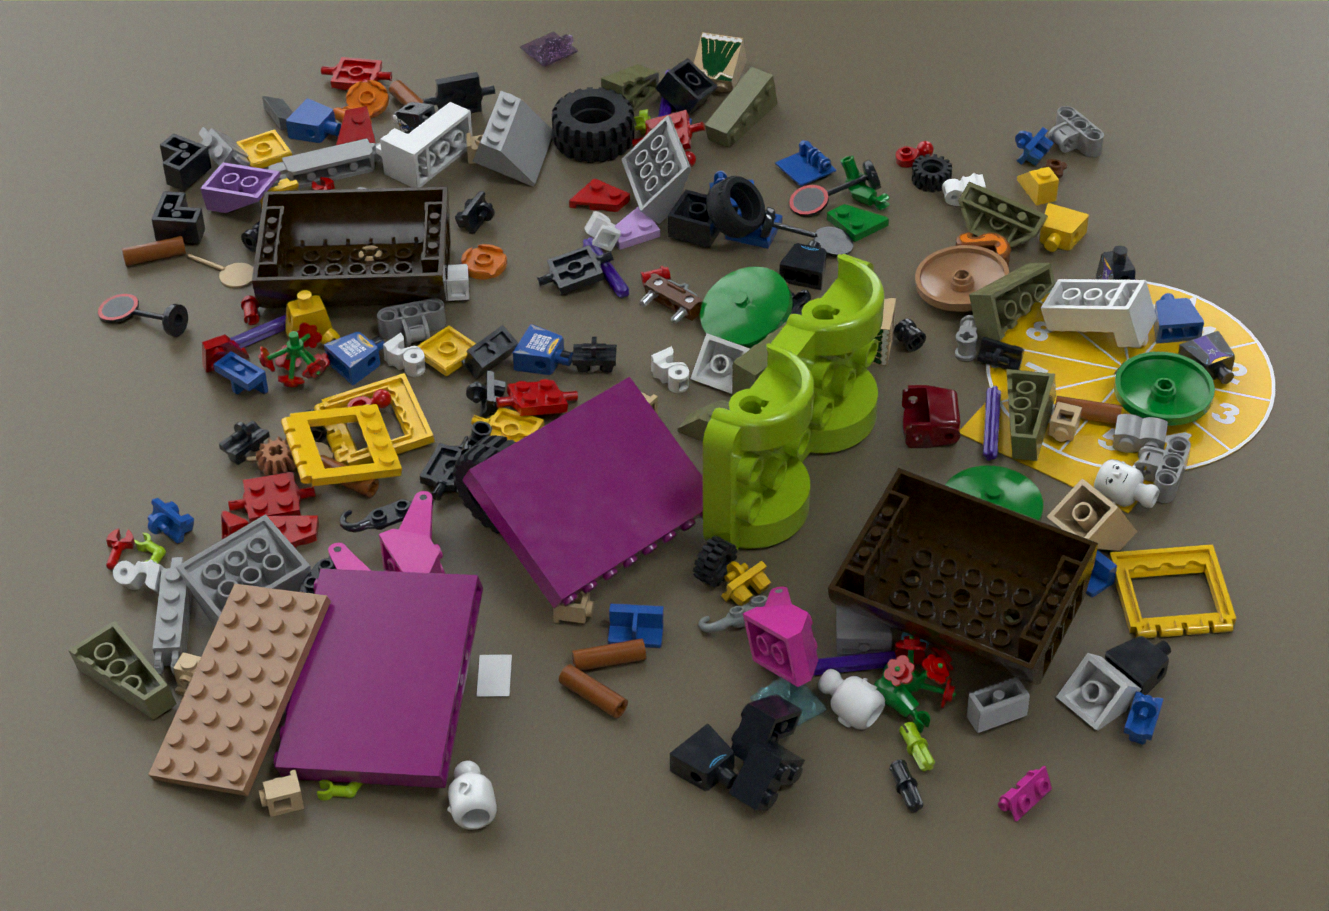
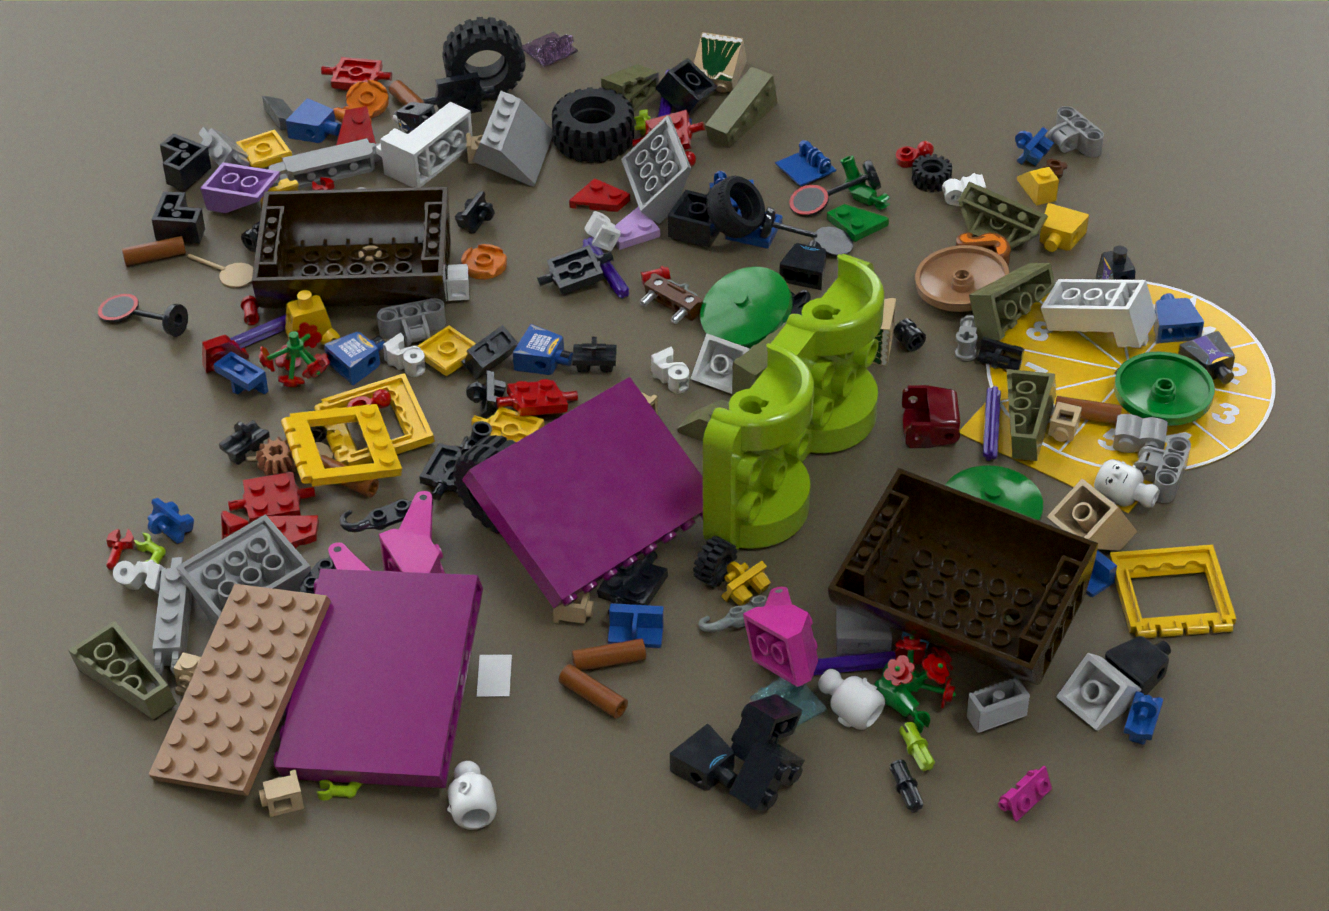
none -> black tyre [442,17,526,100]
none -> black plate [597,551,668,615]

